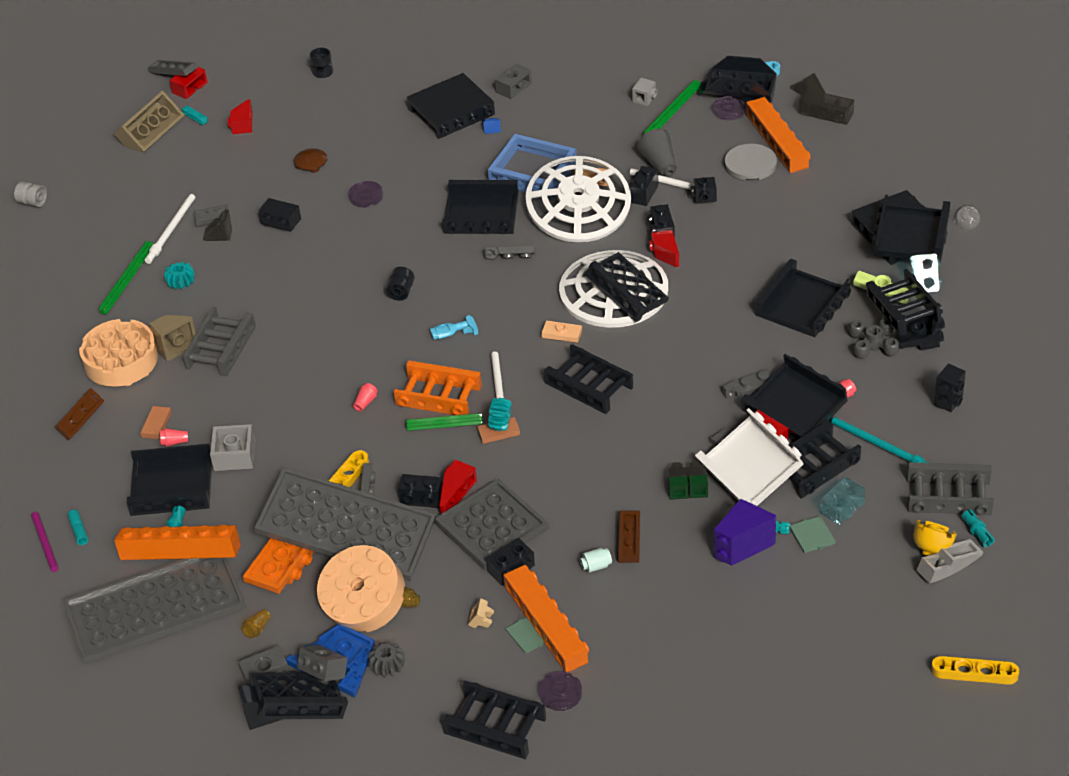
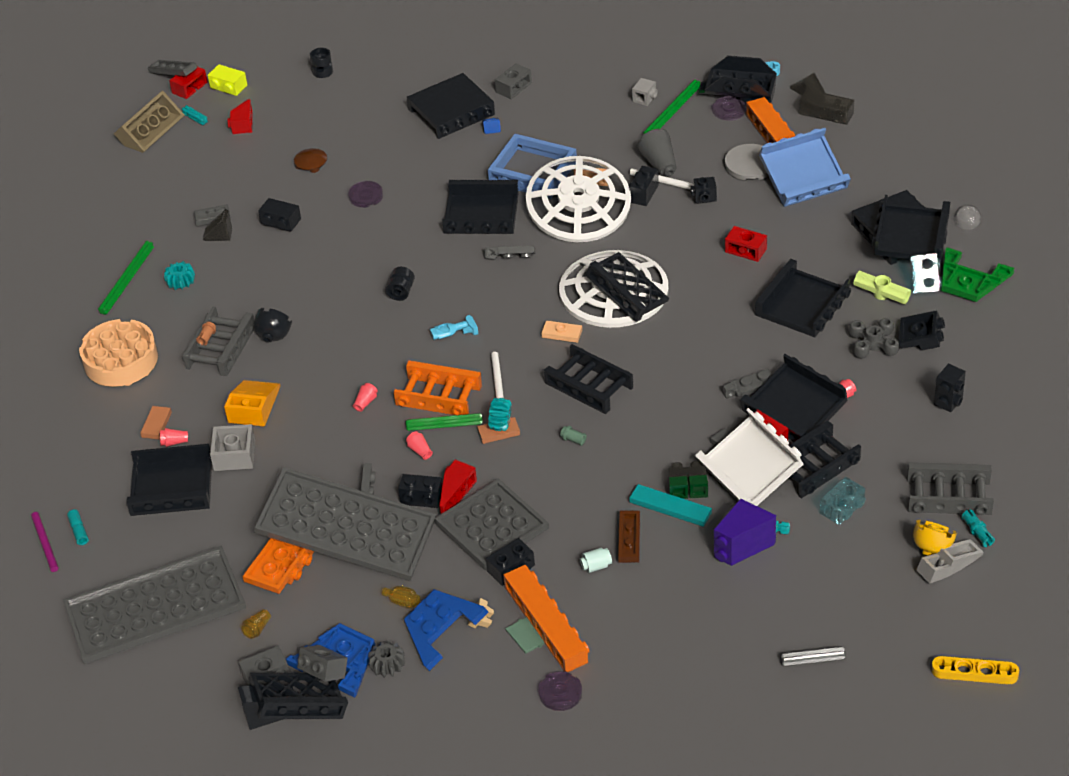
light grey wheel [14,181,47,207] -> none
reddish brown plate [54,388,104,440] -> none
orange brick [114,525,241,560] -> none
white bar [145,194,195,264] -> none
dark tan slope [149,315,196,362] -> none
teal pin [166,506,186,527] -> none
light nougat brick [317,545,405,632] -> none
yellow beam [329,450,369,487] -> none
black fence [442,680,546,760] -> none
black brick [648,204,675,237] -> none
red slope [649,230,679,267] -> none
sand green piece [790,516,836,553] -> none
teal bar [832,417,929,463] -> none
black fence [866,269,943,336] -> none
none -> nougat pin [196,321,216,346]
none -> neon yellow brick [208,64,247,96]
none -> light orange slope [224,380,280,426]
none -> black cylinder [254,308,292,342]
none -> blue wing [404,589,488,671]
none -> coral cone [406,431,433,460]
none -> sand green pin [560,426,587,446]
none -> teal tile [629,484,712,527]
none -> red brick [725,226,767,262]
none -> medium blue panel [759,128,851,207]
none -> axle [781,646,846,666]
none -> green wing [941,247,1014,302]

